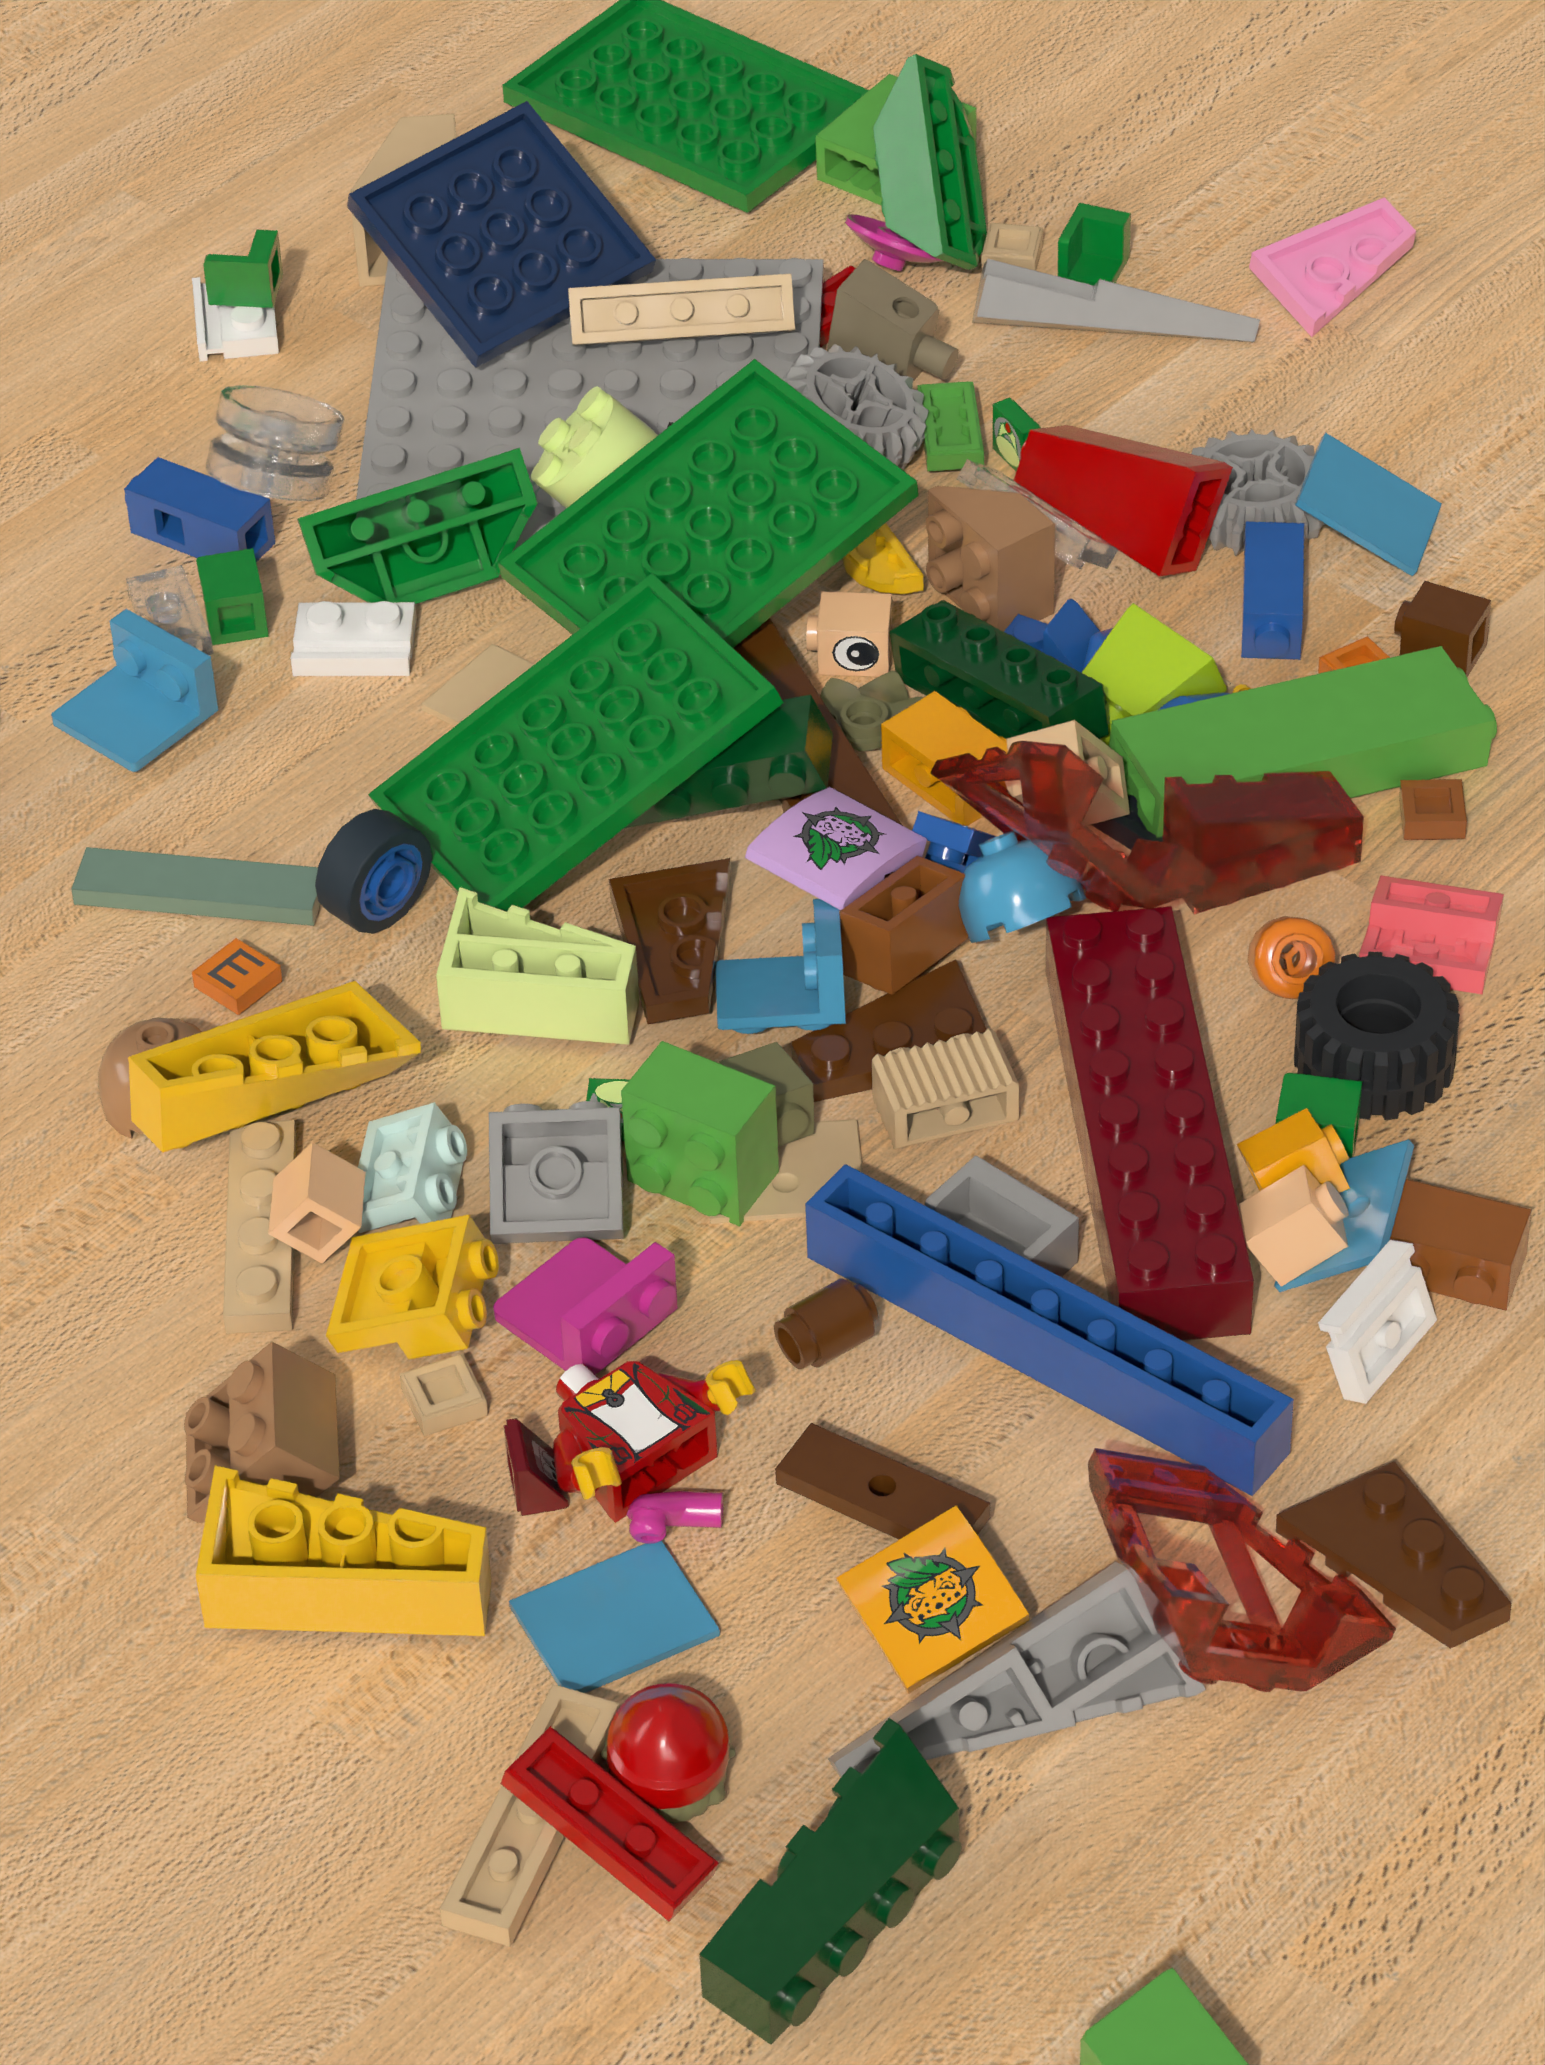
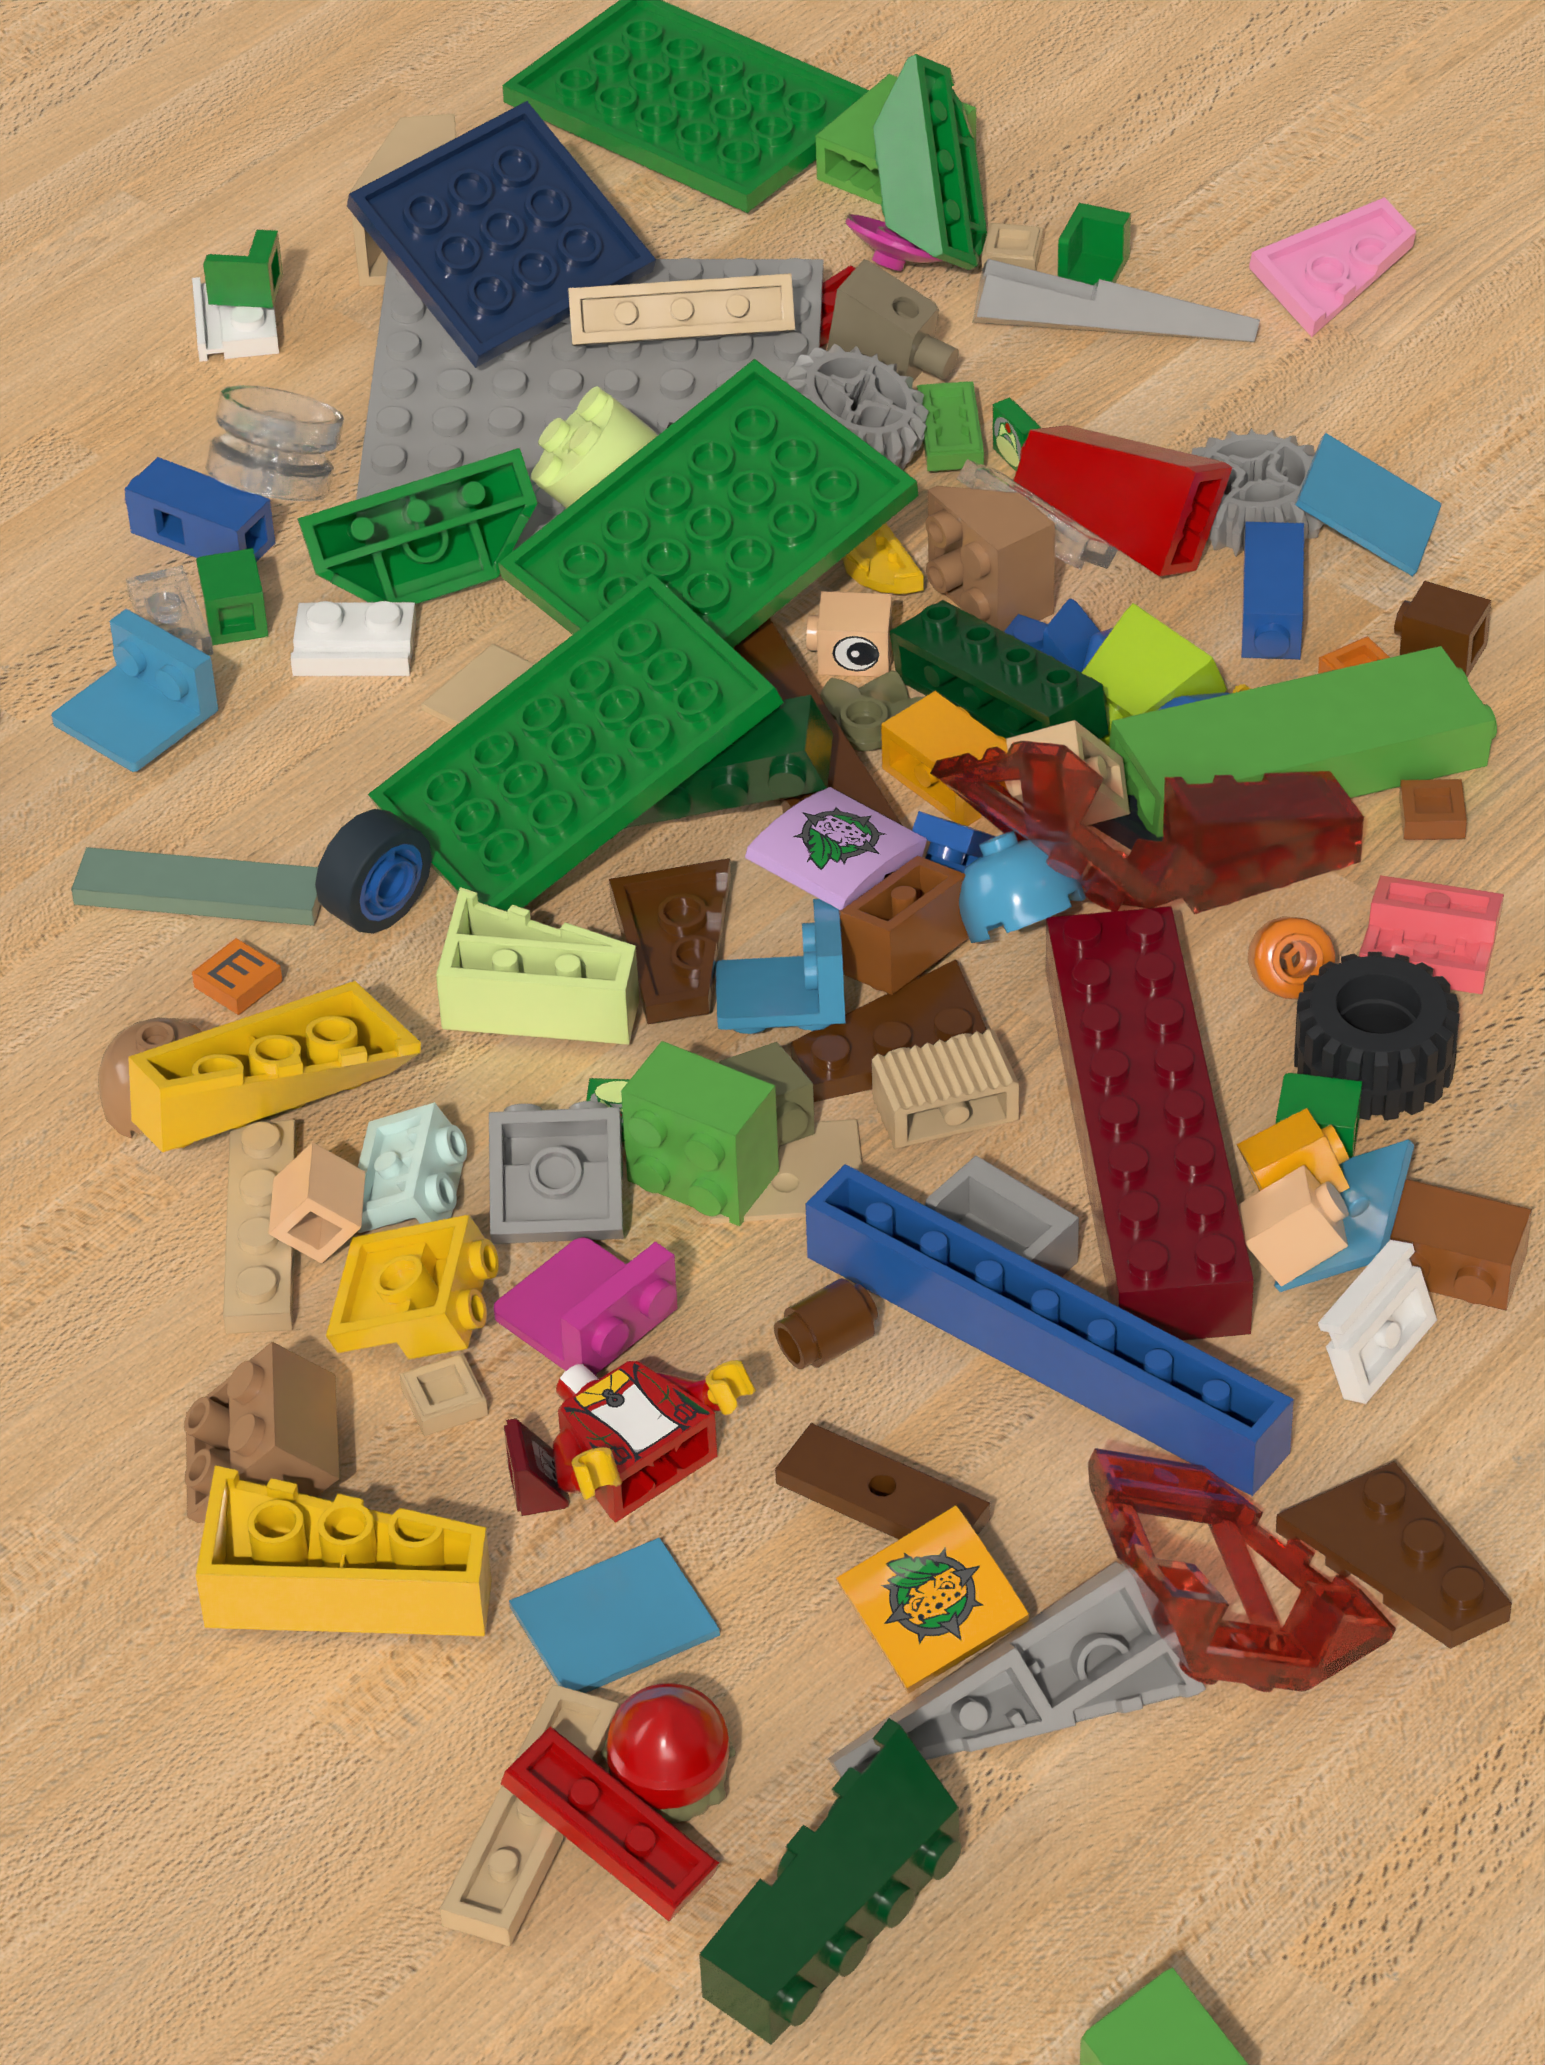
dark pink arm [627,1491,724,1544] -> none

